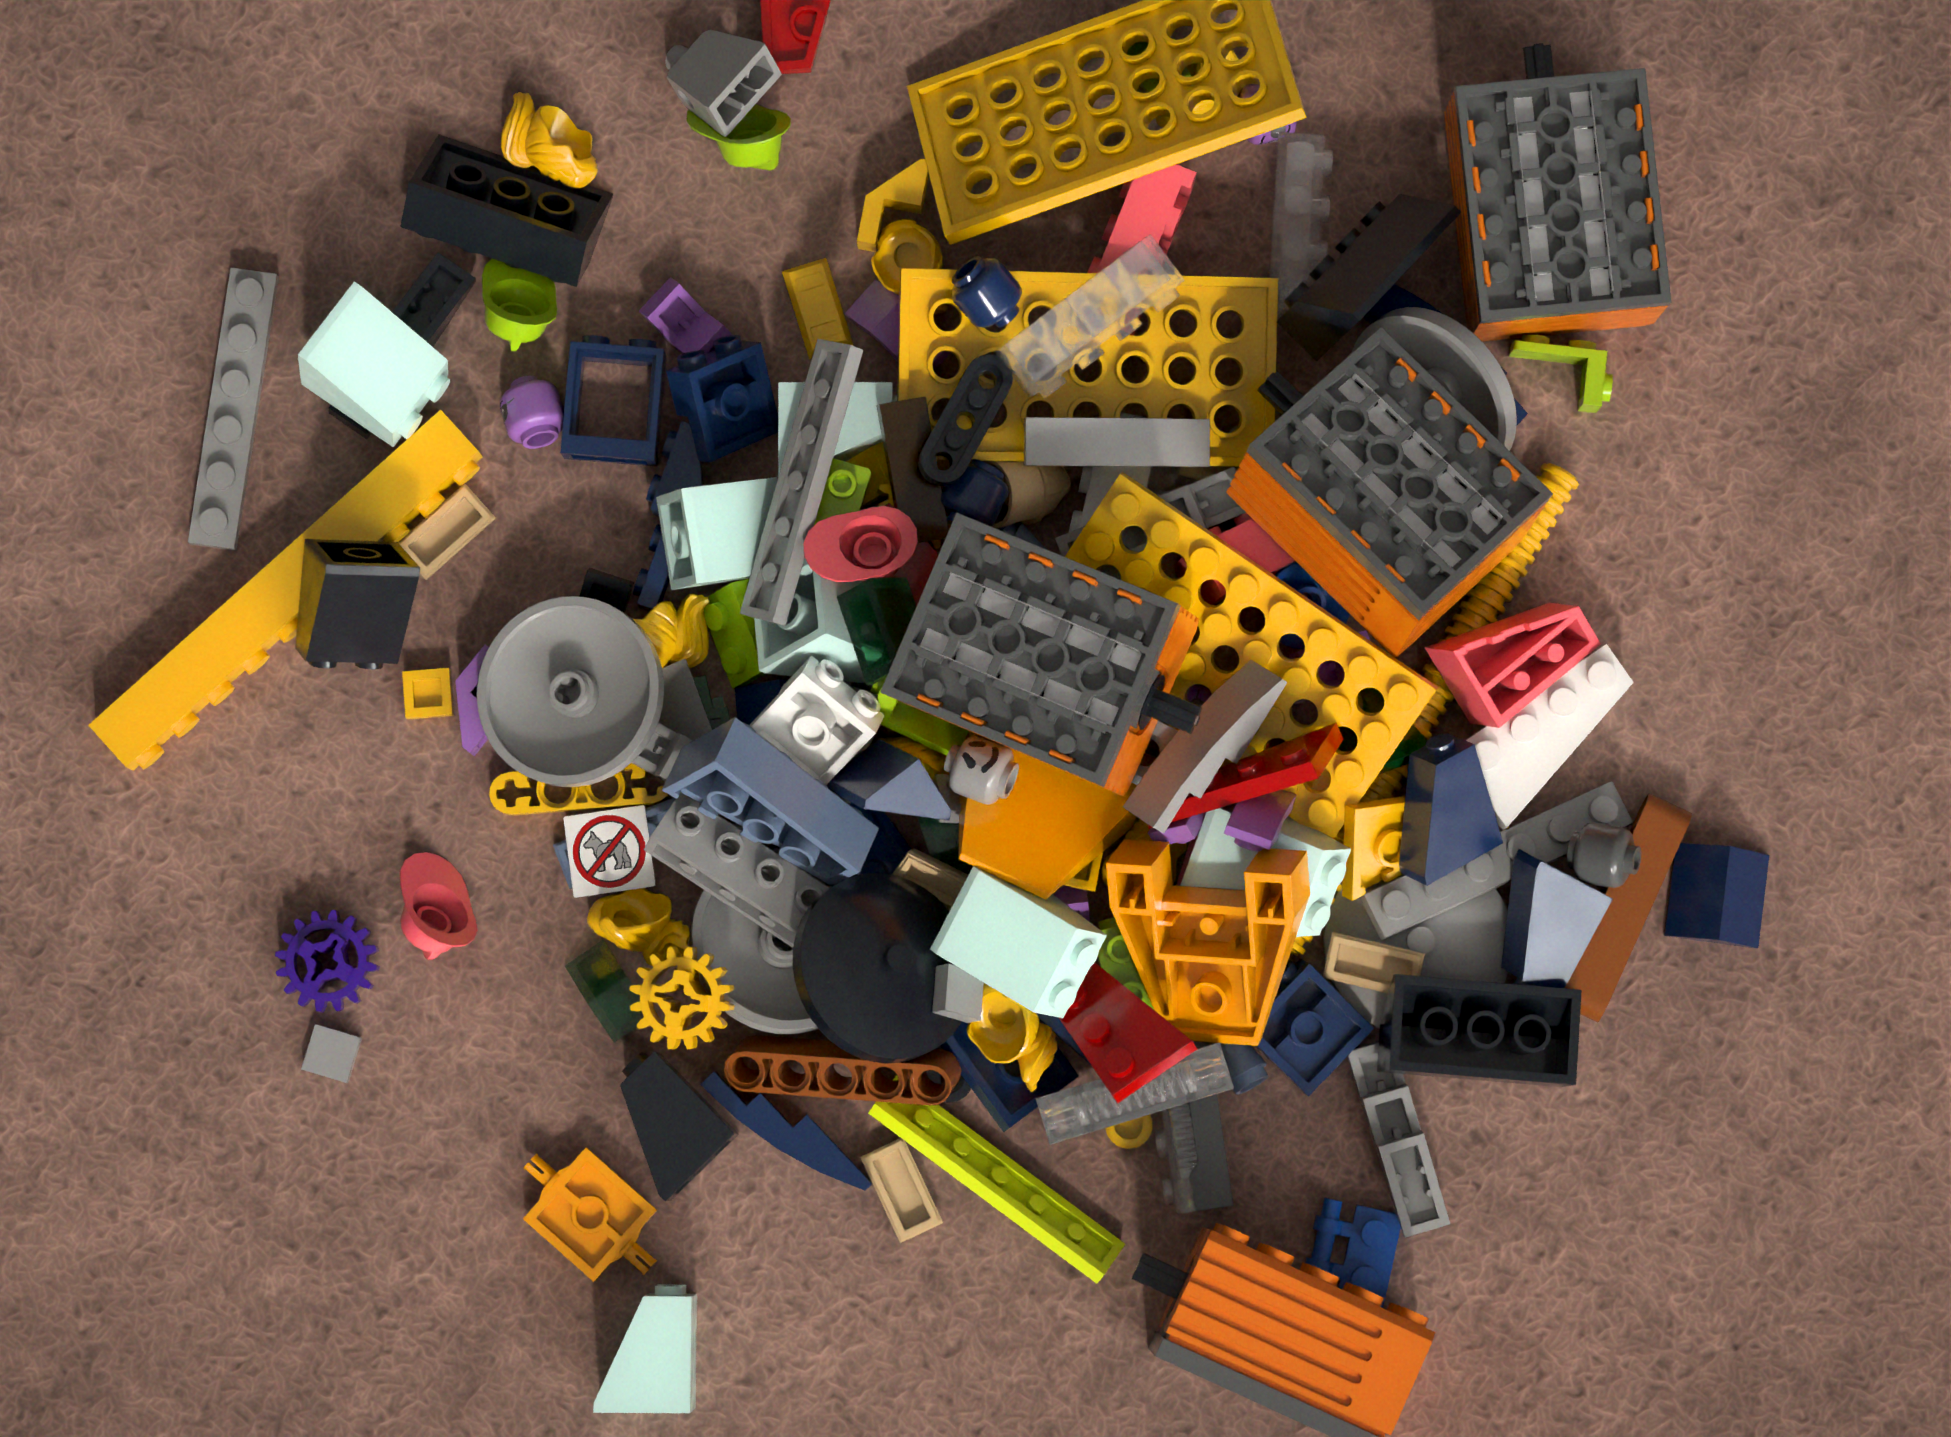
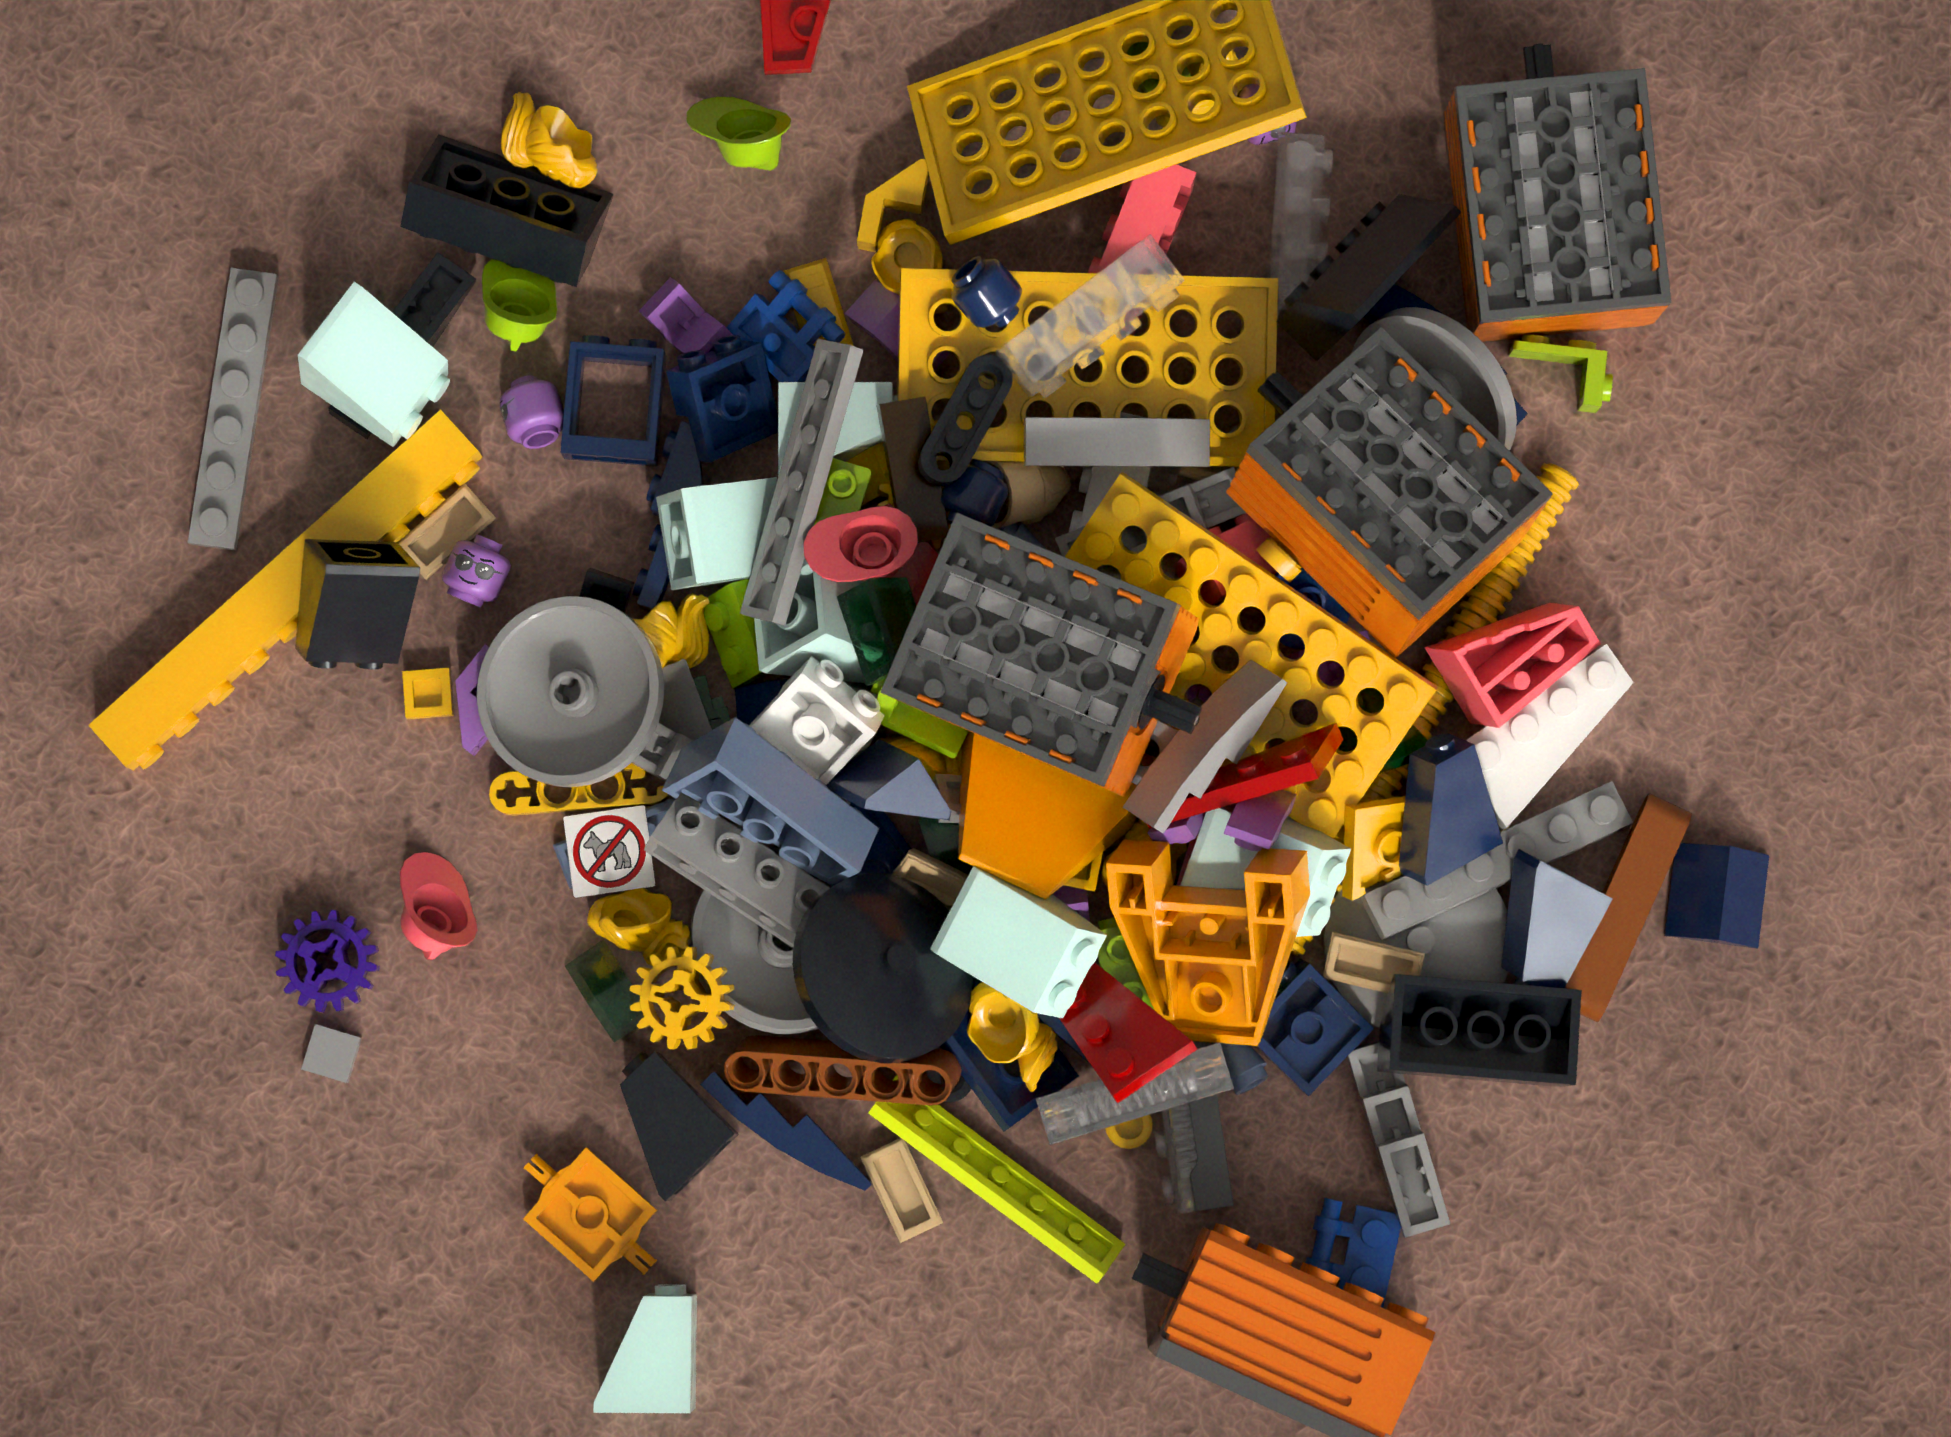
light grey torso [665,30,782,137] -> none
light grey tile [932,963,984,1023] -> none
light grey head [944,735,1019,805] -> none
dark grey head [1567,822,1641,888] -> none
none -> medium lavender head [442,534,511,608]
none -> blue plate [726,270,846,382]
none -> yellow tile [1256,538,1302,583]

